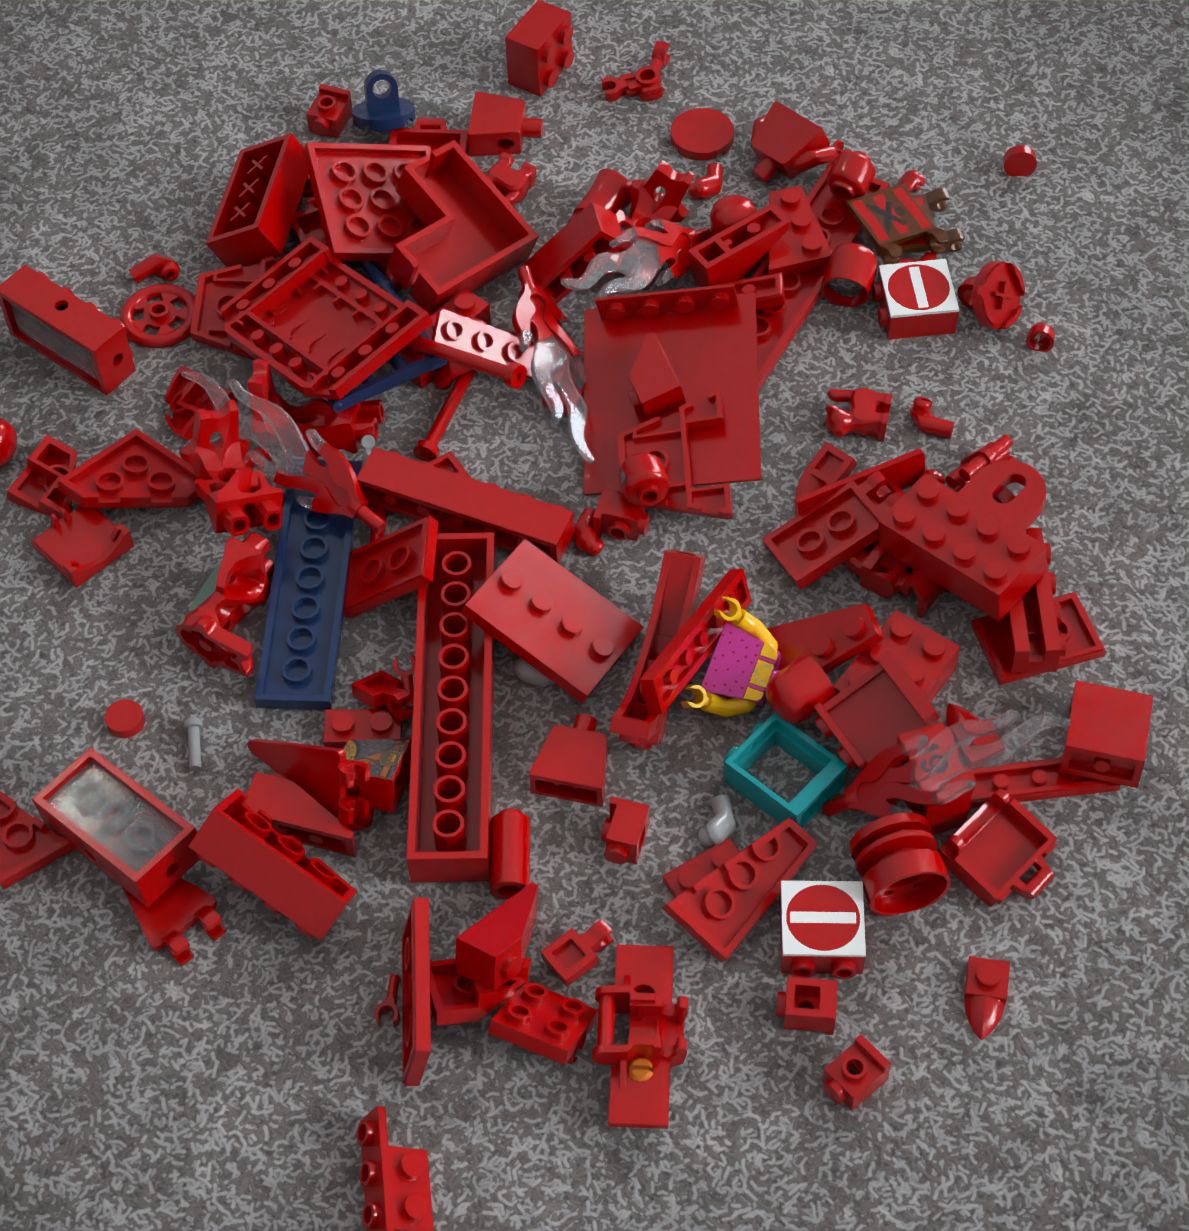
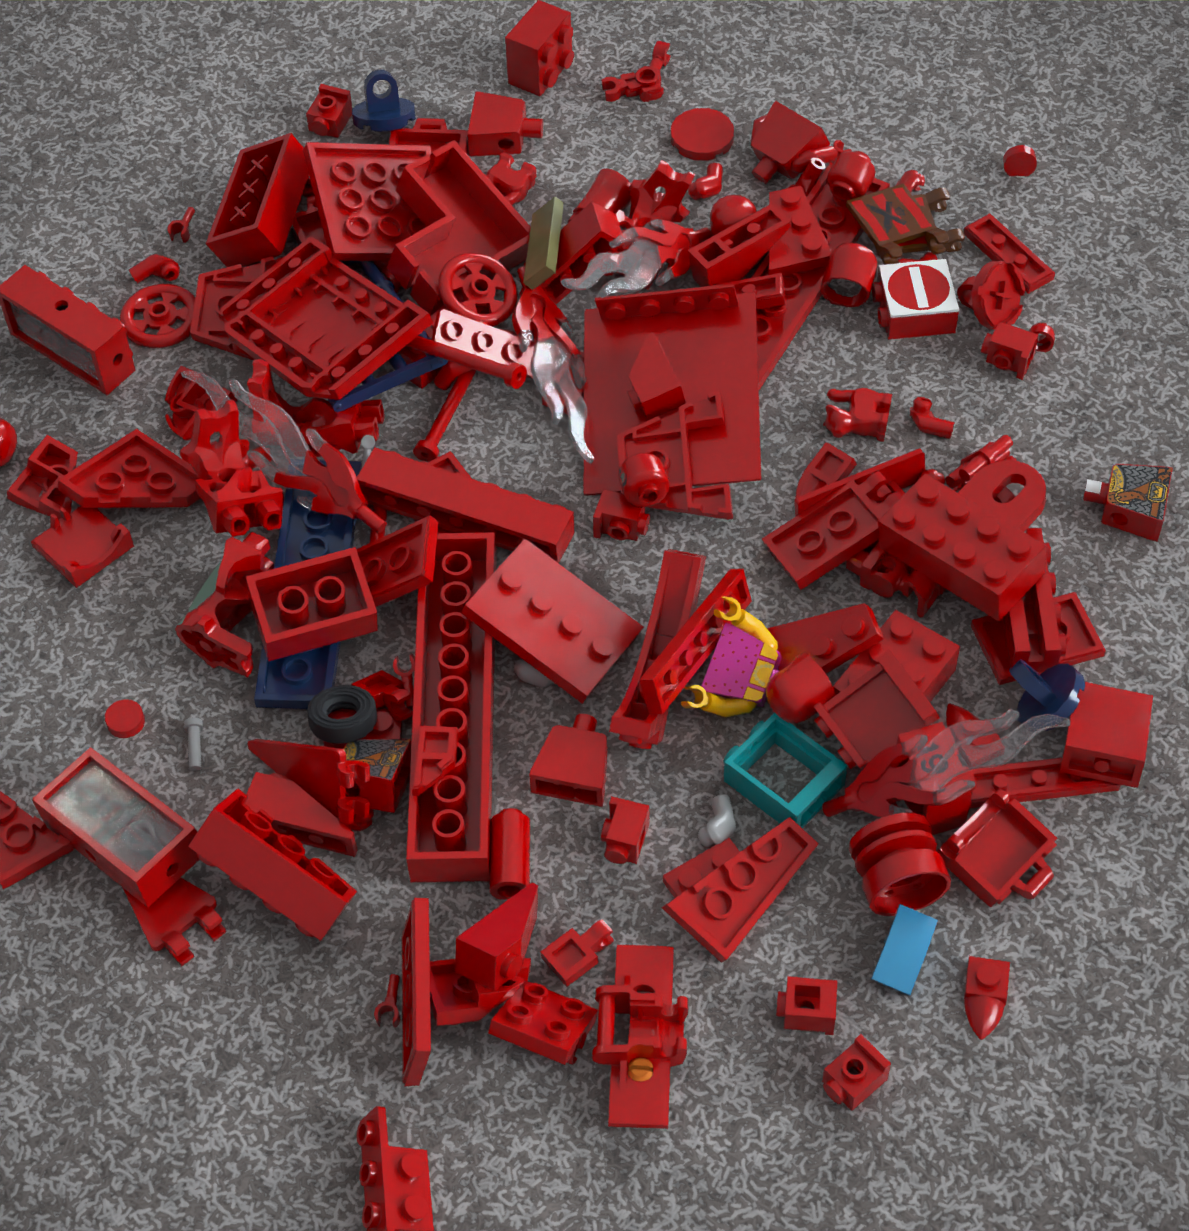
red arm [572,508,604,557] -> none
piece [779,880,866,979] -> none
none -> red hand [167,207,195,243]
none -> red brick [245,547,378,661]
none -> black tyre [307,685,377,744]
none -> red tile [412,726,458,796]
none -> red plate [438,253,518,327]
none -> olive tile [523,197,564,290]
none -> red arm [788,158,826,197]
none -> dark azure slope [870,904,938,996]
none -> red tile [964,213,1055,294]
none -> red brick [981,322,1039,380]
none -> dark blue tile [1009,659,1085,733]
none -> torso [1083,464,1173,542]

